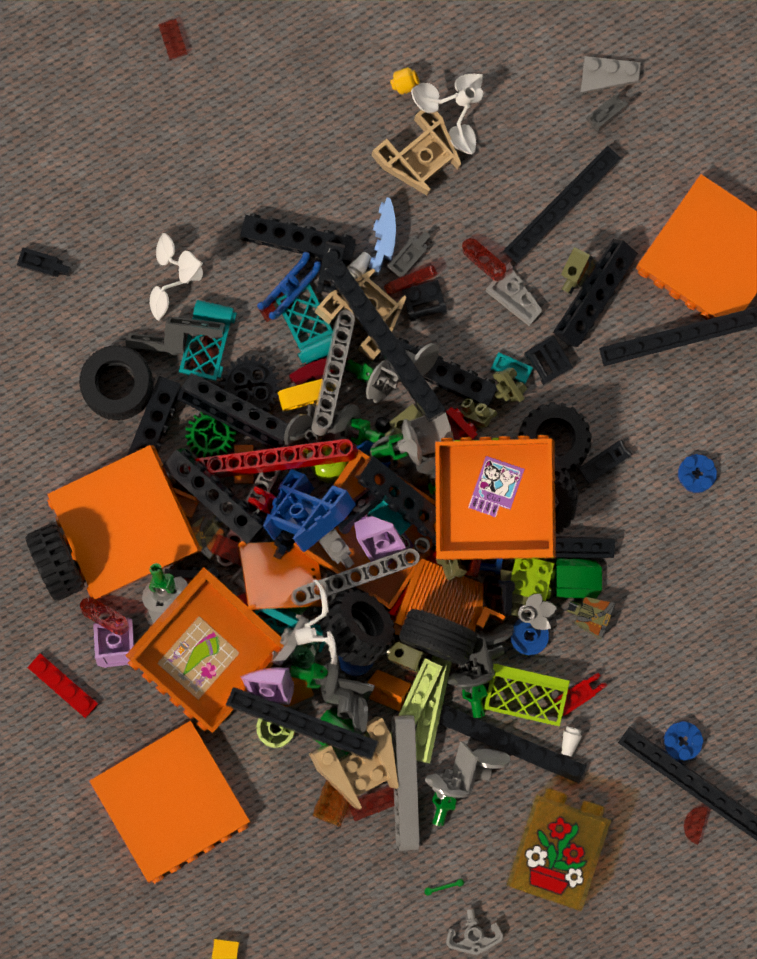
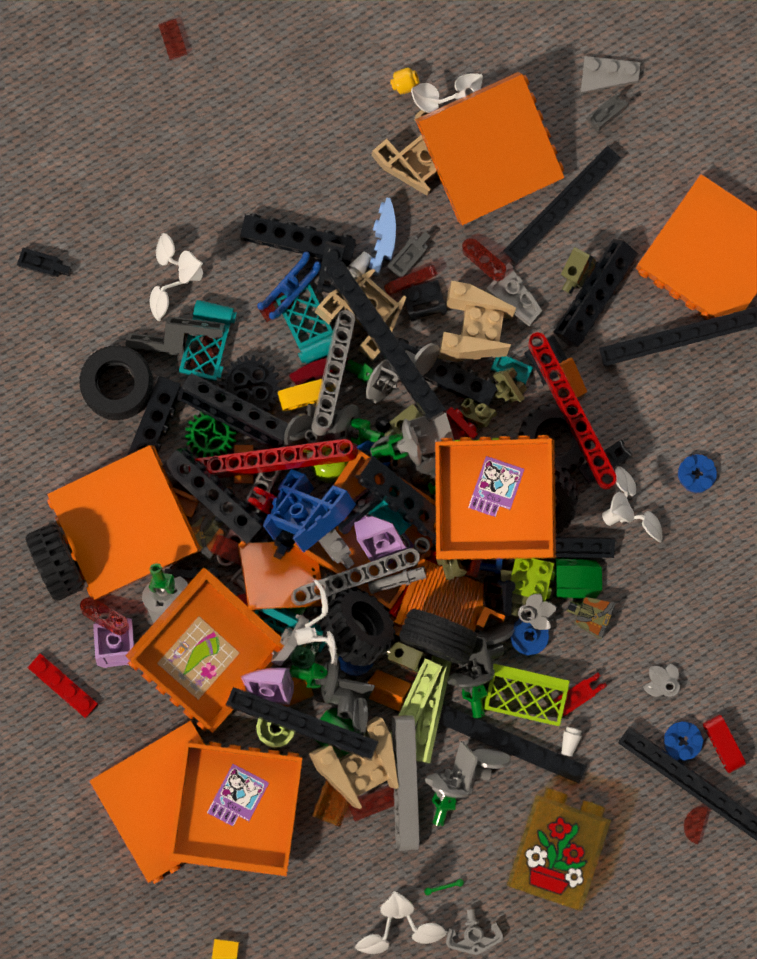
none -> orange panel [169,739,303,876]
none -> white plant [355,891,447,954]
none -> light grey pin [368,566,427,594]
none -> orange panel [415,72,565,225]
none -> tan wedge [438,281,516,362]
none -> red beam [528,332,617,489]
none -> orange panel [558,358,588,397]
none -> white plant [602,466,662,543]
none -> light grey plate [643,664,680,698]
none -> red beam [703,715,746,774]

